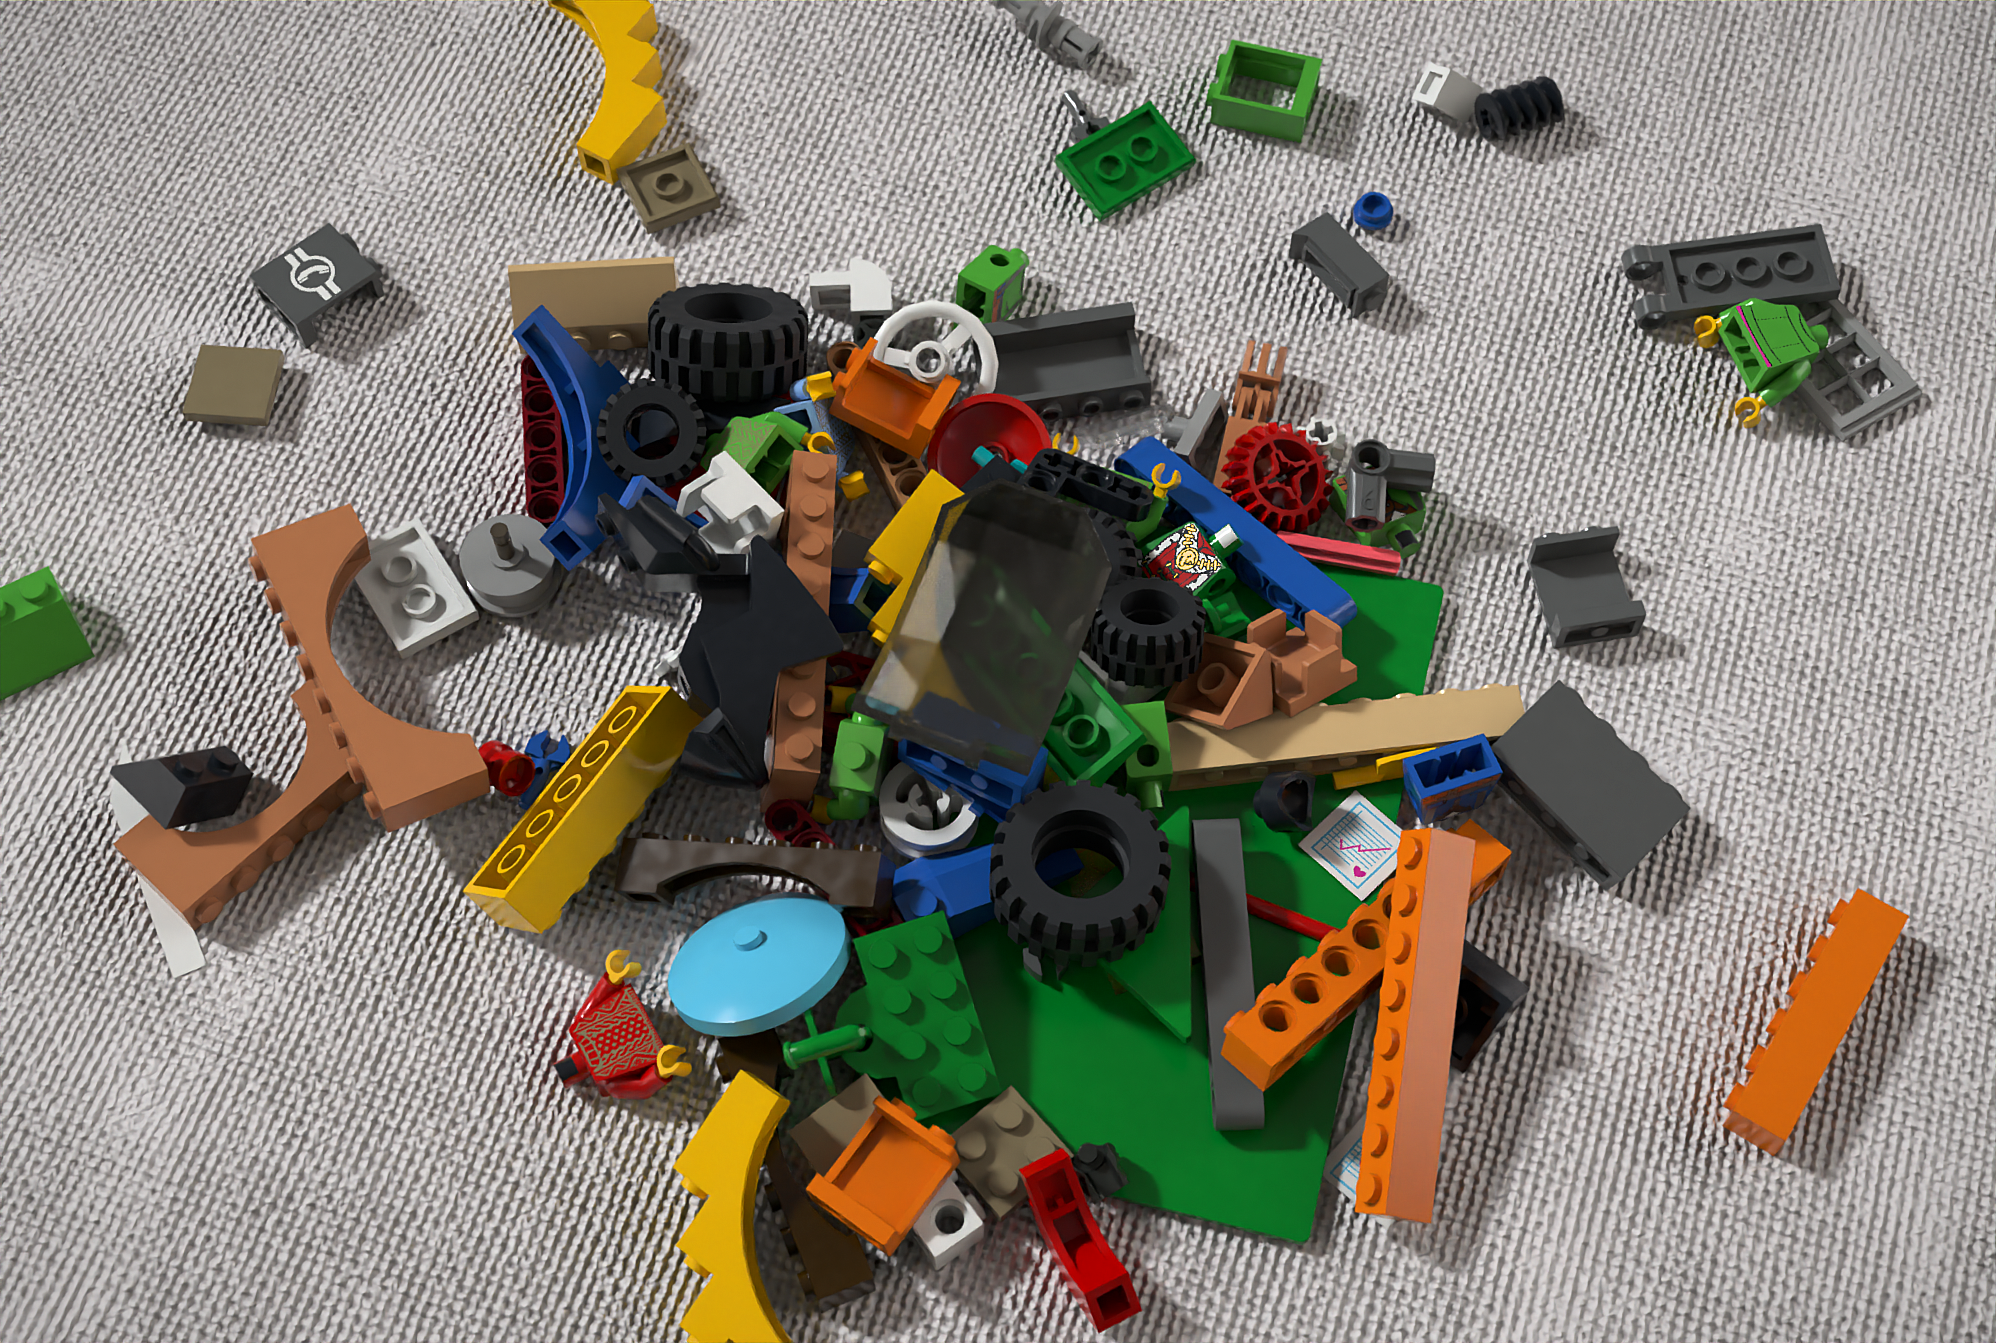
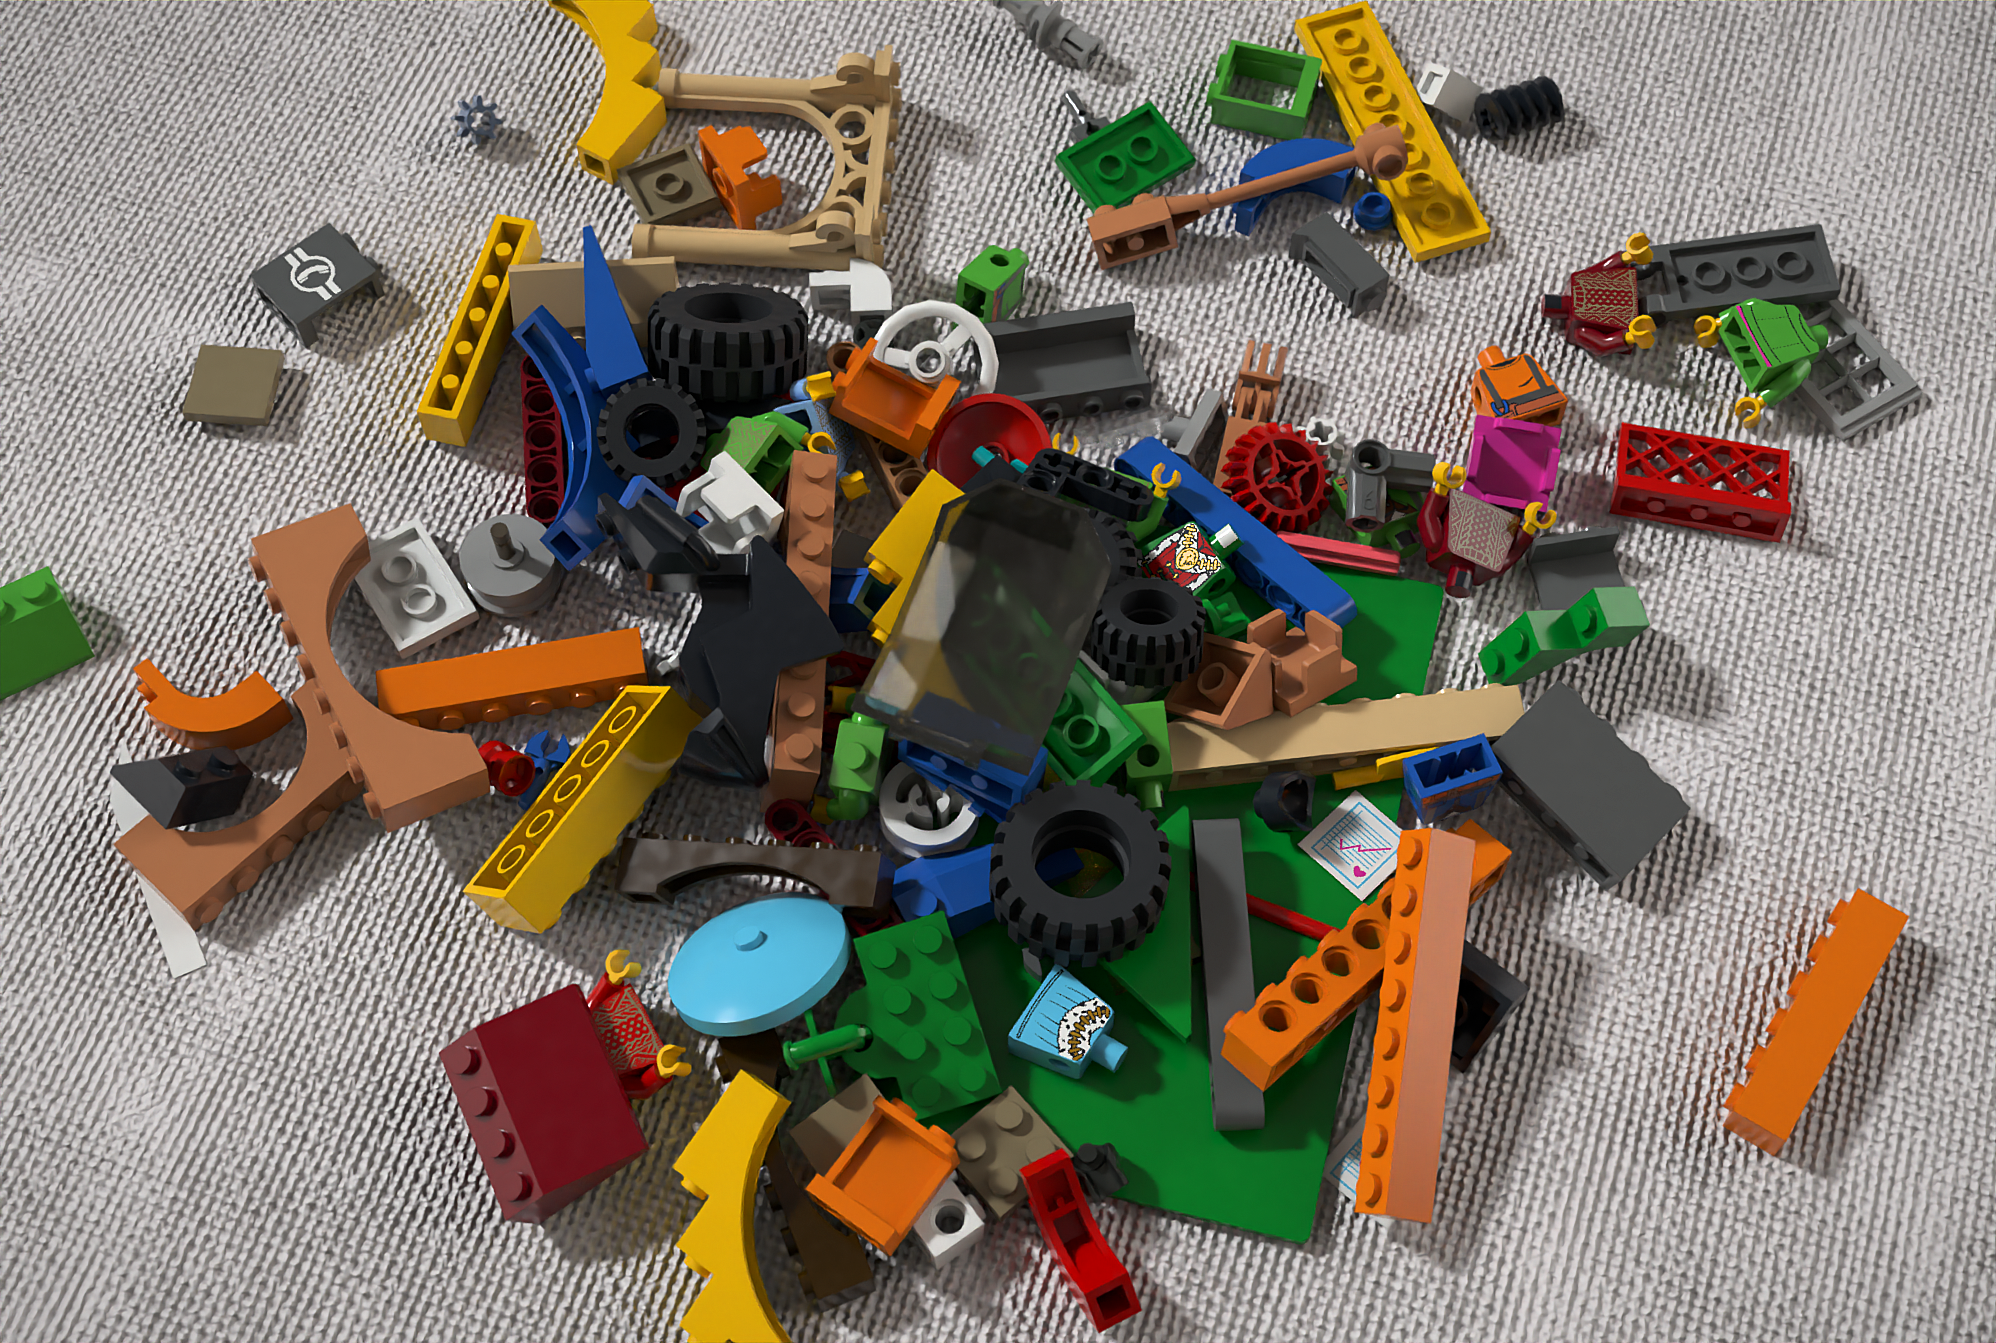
none -> orange arch [133,658,294,750]
none -> orange brick [375,627,650,730]
none -> yellow brick [416,214,543,447]
none -> dark red slope [439,983,650,1224]
none -> sand blue gear [451,95,503,145]
none -> blue wedge [583,225,654,400]
none -> tan arch [632,45,902,271]
none -> orange panel [697,125,783,230]
none -> medium azure torso [1008,964,1129,1079]
none -> nougat bar [1086,123,1408,270]
none -> blue arch [1232,138,1358,237]
none -> yellow plate [1294,0,1491,263]
none -> dark red torso [1417,462,1557,598]
none -> dark pink panel [1462,415,1562,513]
none -> orange torso [1471,345,1568,427]
none -> green arch [1478,586,1650,686]
none -> dark red torso [1541,232,1657,357]
none -> red fence [1609,422,1791,543]

